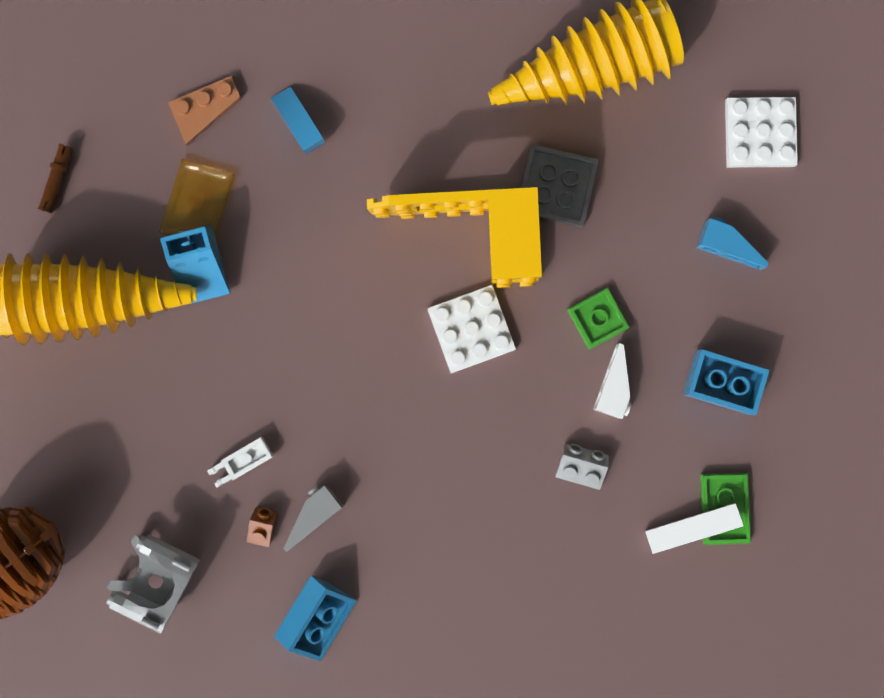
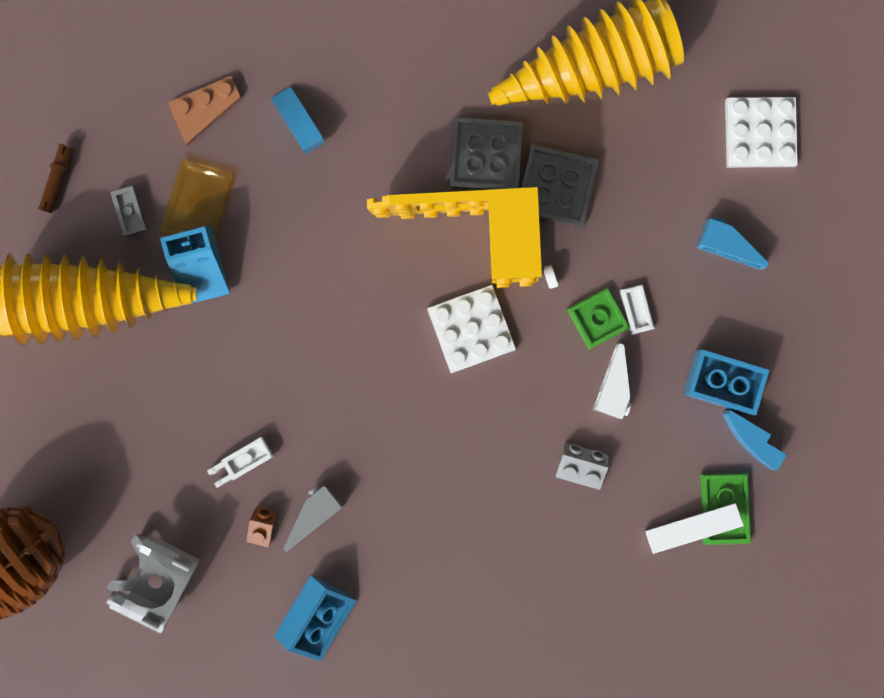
none -> light grey plate [110,186,148,237]
none -> flat silver plate [449,117,523,190]
none -> white tile [543,265,558,289]
none -> white tile [619,284,655,335]
none -> dark azure slope [723,410,786,471]

